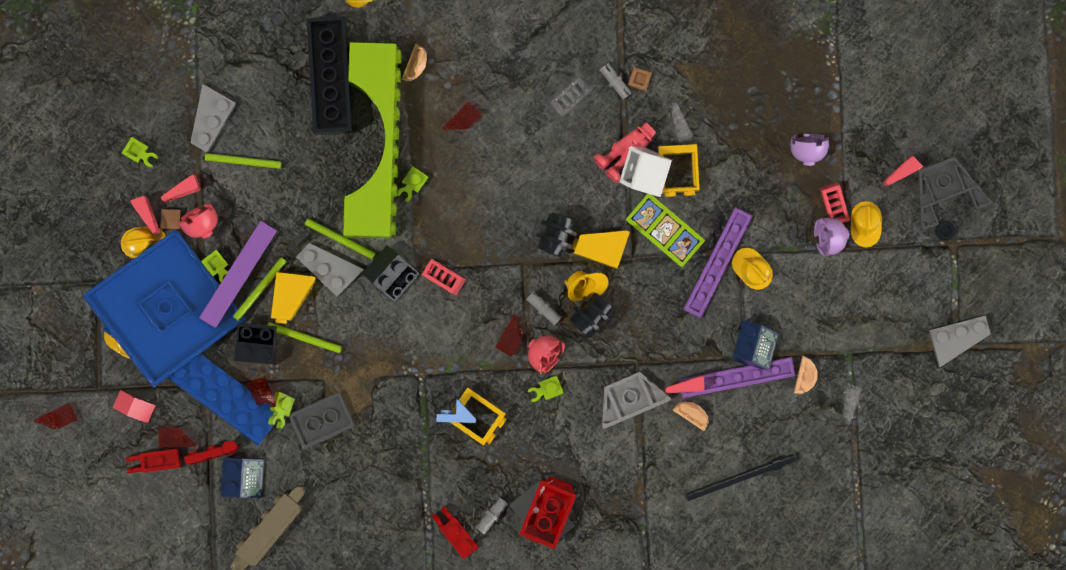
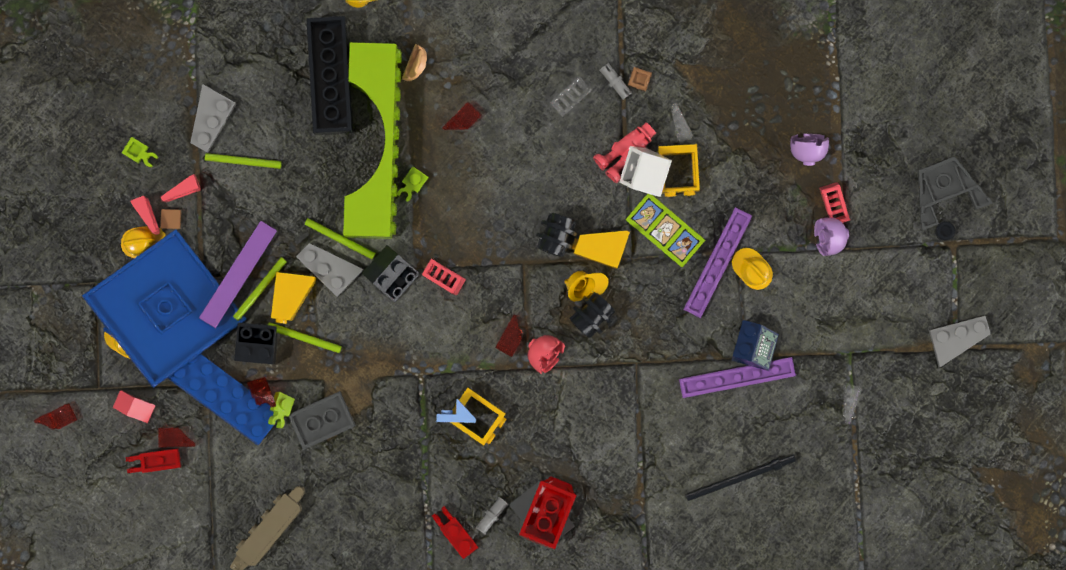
coral cylinder [178,203,218,239] -> none
red hinge [184,441,239,466] -> none
lime plate [201,249,229,282] -> none
dark blue slope [221,457,265,498] -> none
light grey pin [526,291,562,326] -> none
lime plate [528,375,563,402] -> none
light grey wing [602,372,671,429] -> none
coral slope [664,376,704,393] -> none
light nougat plate [673,401,709,431] -> none
light nougat plate [794,356,818,394] -> none
yellow piece [851,201,882,247] -> none
coral slope [883,156,923,186] -> none

